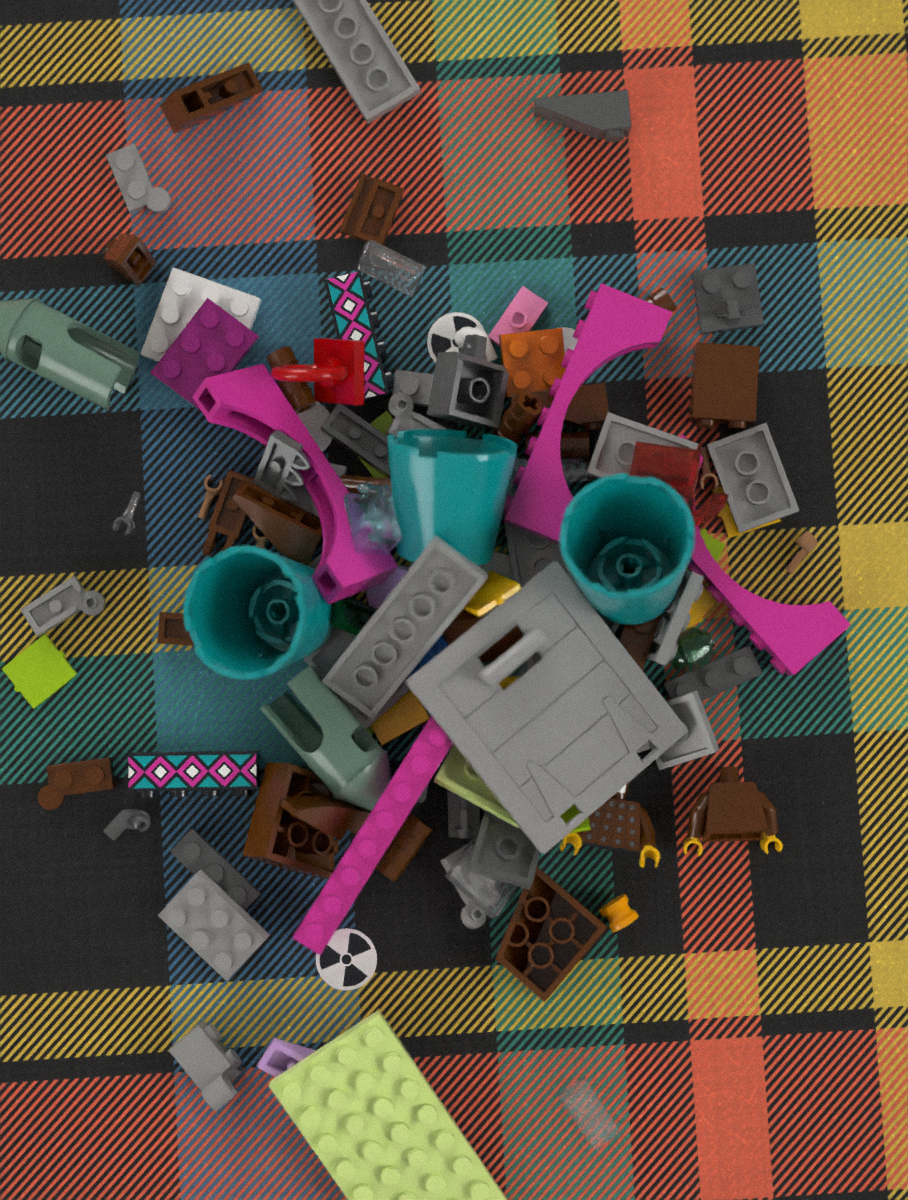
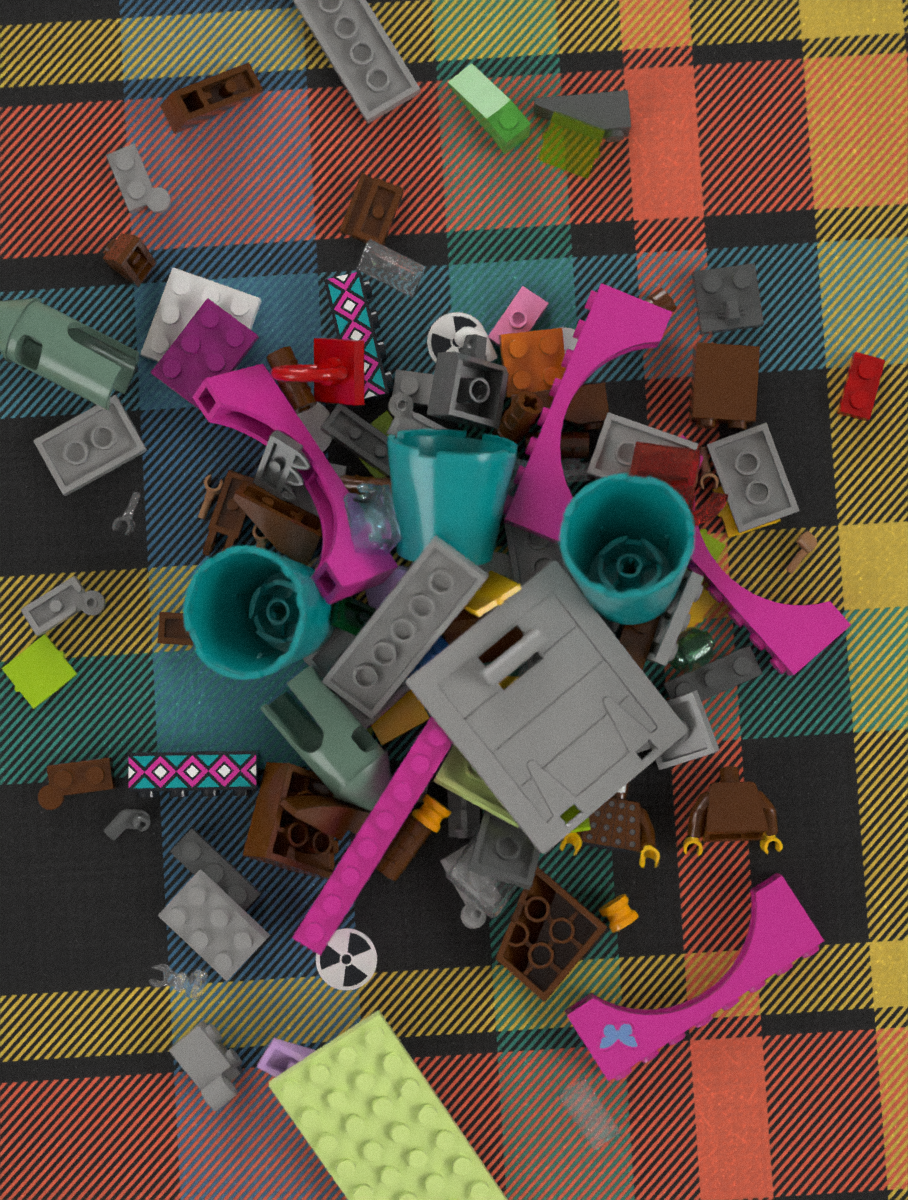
none -> light grey plate [33,395,148,496]
none -> clear piece [148,964,208,1001]
none -> light orange wheel [412,794,452,833]
none -> bright green slope [447,63,531,155]
none -> clear neon green piece [537,111,606,179]
none -> dark pink arch [565,873,824,1082]
none -> red plate [837,352,885,421]

